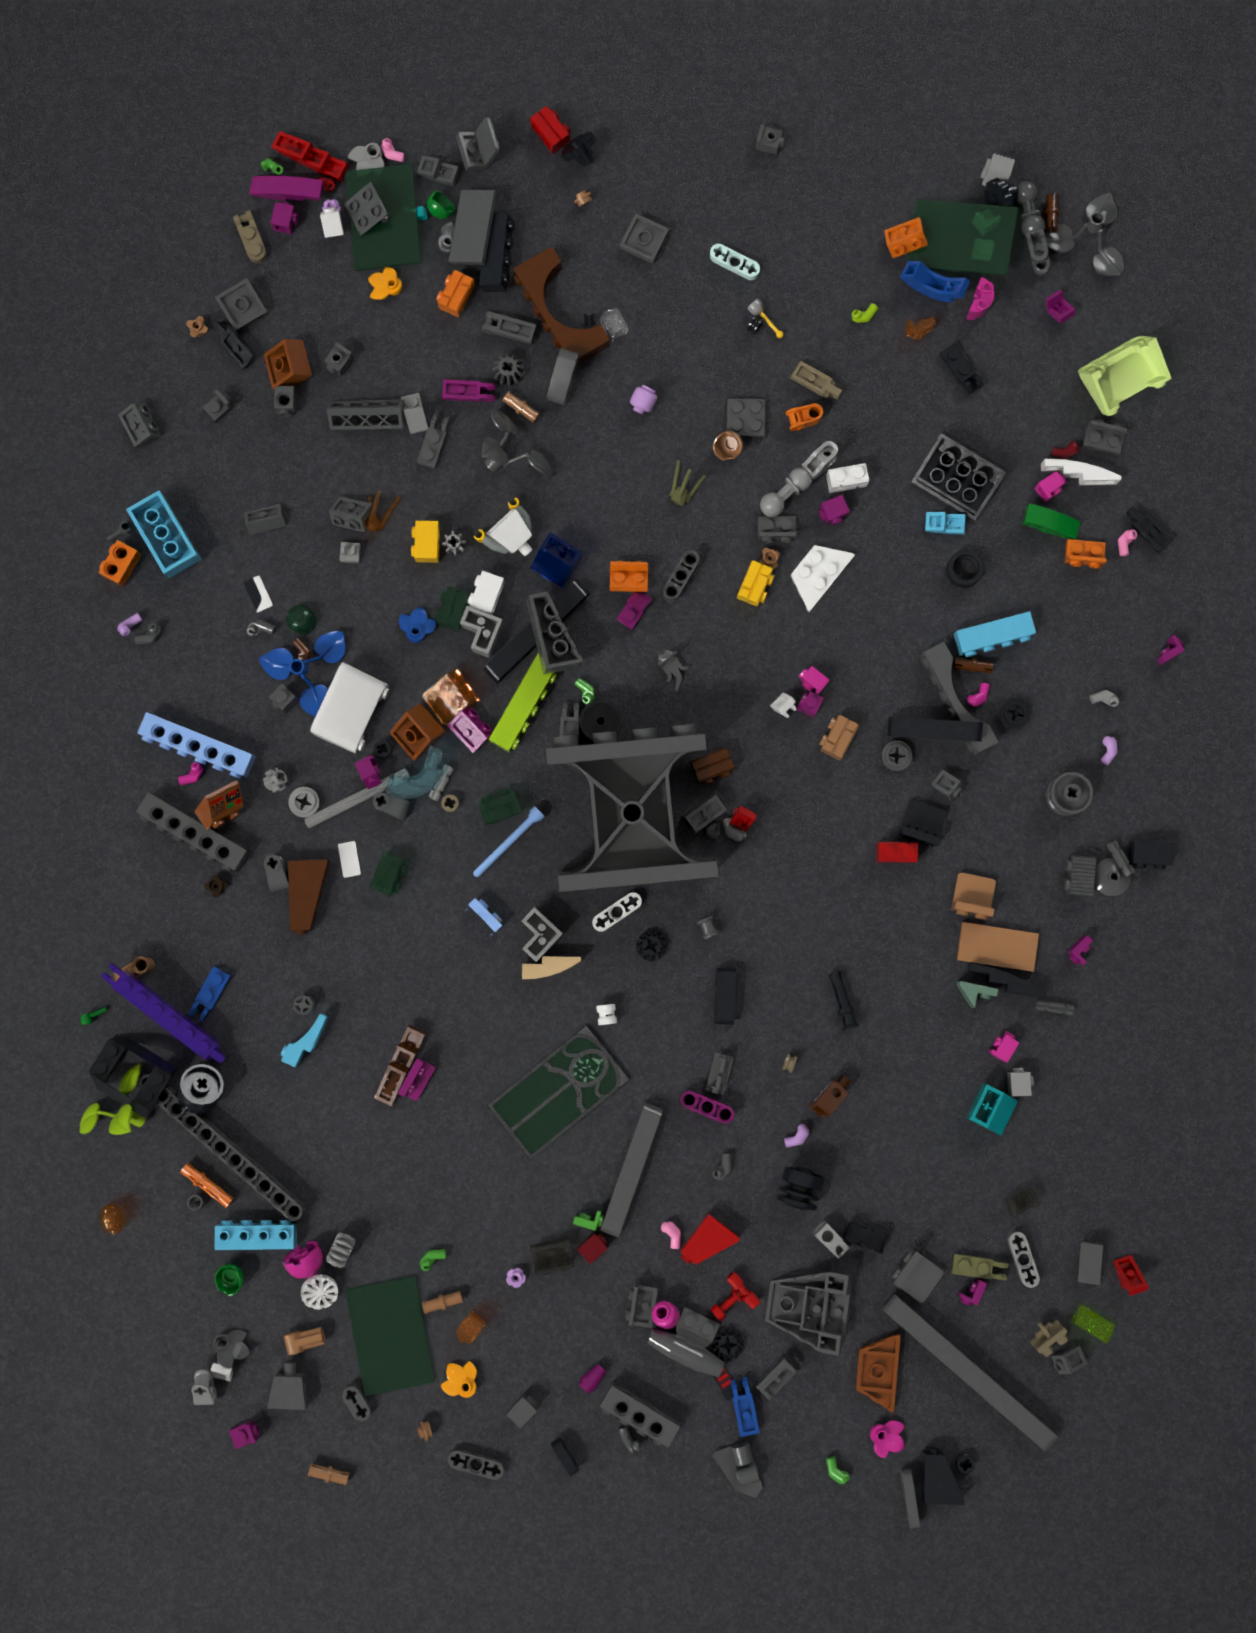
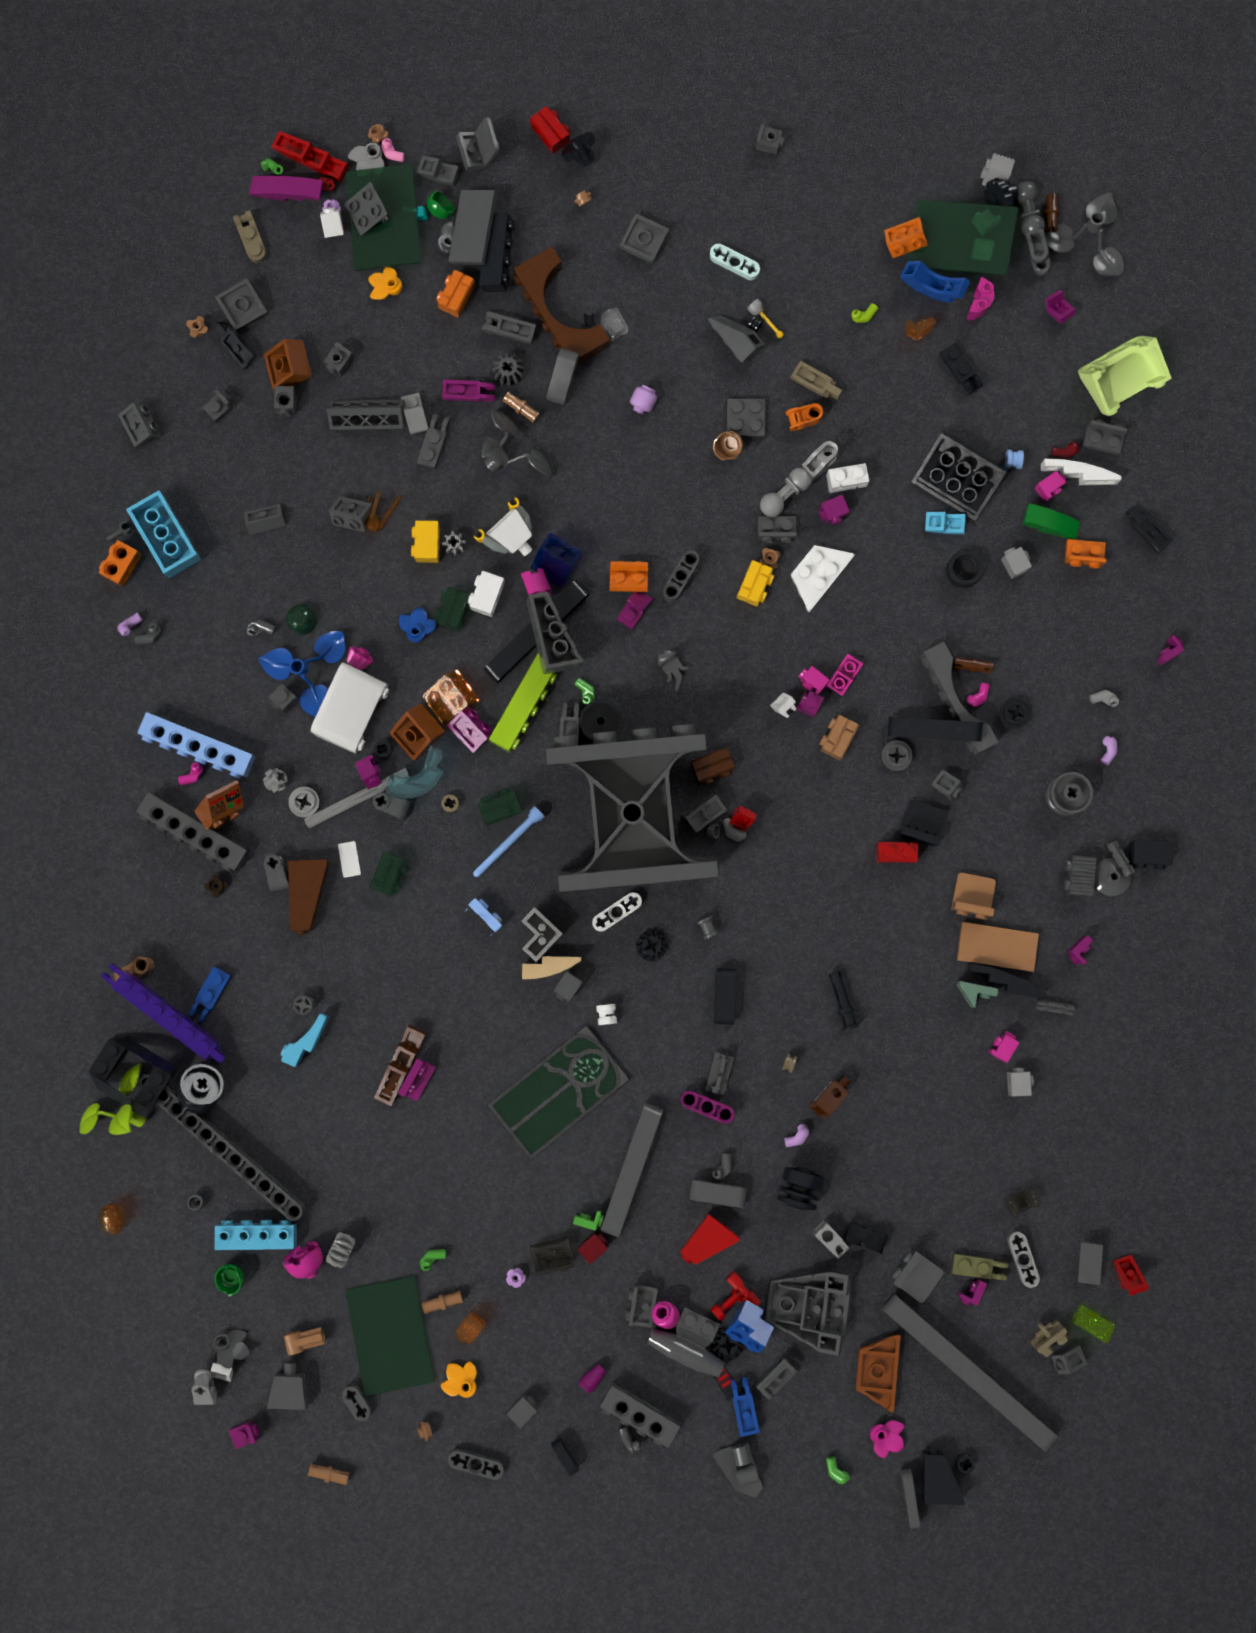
green hand [80,1007,107,1025] -> none
orange pin [180,1163,234,1208] -> none
sticker [244,576,273,612] -> none
magenta brick [270,202,298,234] -> none
reddish brown arm [292,637,311,661] -> none
white wheel [301,1275,338,1310] -> none
light grey tile [340,542,361,563] -> none
light grey axle [429,764,453,801] -> none
light grey brick [460,606,504,658] -> none
bright pink arm [661,1221,681,1249] -> none
olive plant [669,460,706,506] -> none
medium azure brick [953,611,1036,657] -> none
teal slope [966,1083,1018,1136] -> none
bright pink arm [1118,529,1137,556] -> none
none -> dark pink piece [347,646,373,671]
none -> medium nougat plate [368,124,389,144]
none -> dark pink cylinder [521,568,551,597]
none -> dark grey brick [554,971,583,1003]
none -> dark grey beam [689,1179,748,1208]
none -> dark grey slope [708,315,765,363]
none -> blue brick [725,1300,774,1353]
none -> dark pink slope [827,654,863,696]
none -> light grey brick [1001,547,1032,579]
none -> light blue wheel [1005,449,1024,469]

